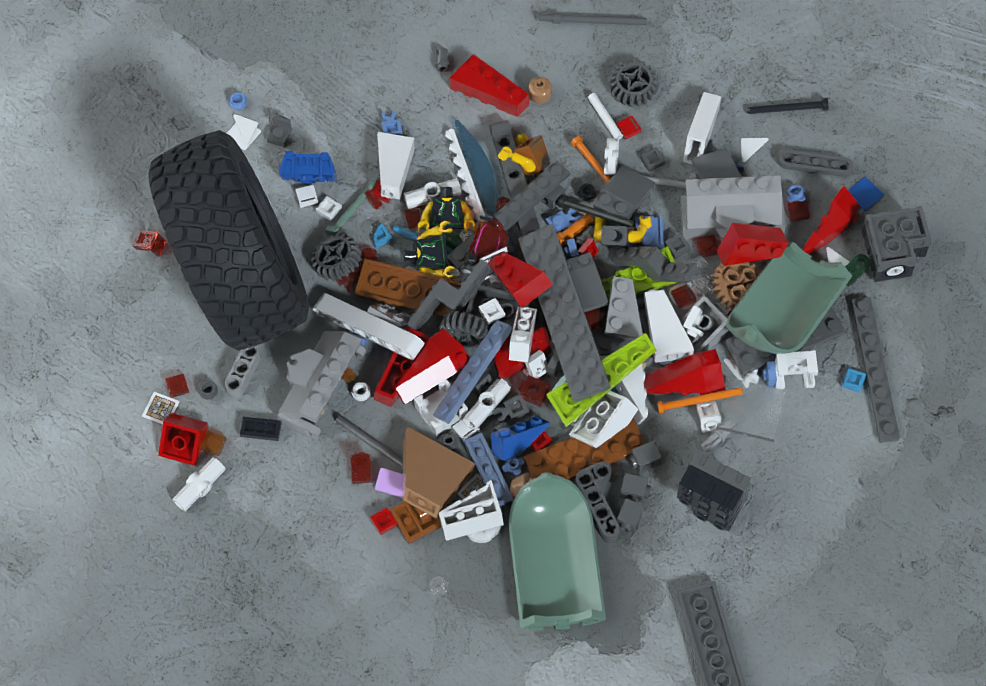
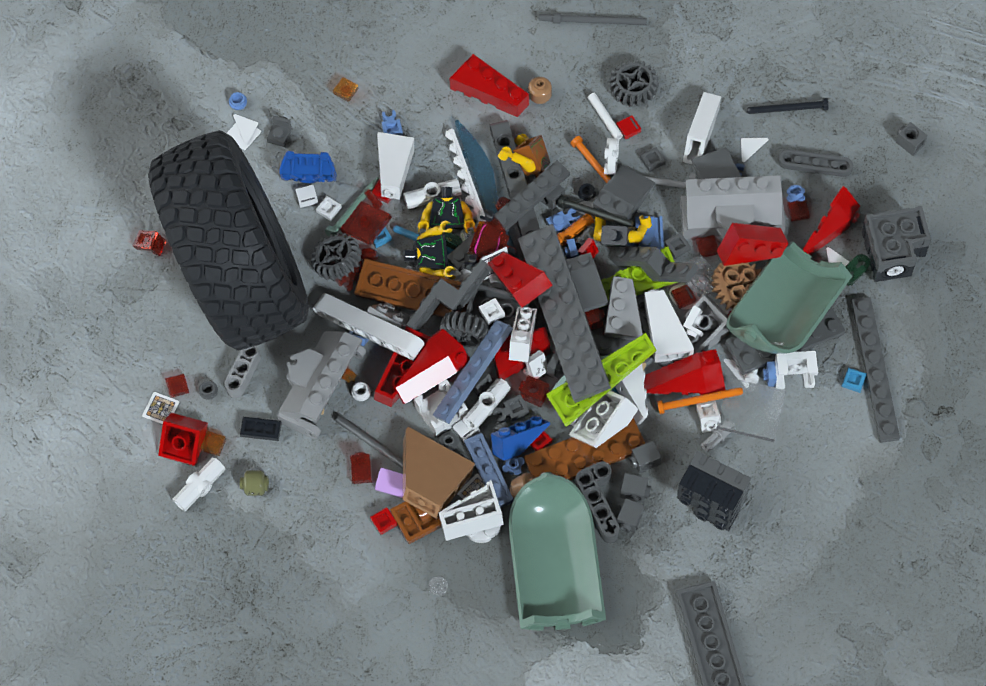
clear red tile [404,206,423,229] -> none
dark grey pin [435,47,450,72] -> none
blue sticker [848,177,884,211] -> none
none -> olive head [240,470,269,496]
none -> clear orange plate [333,77,359,102]
none -> clear red plate [340,201,392,245]
none -> dark grey brick [896,122,928,156]

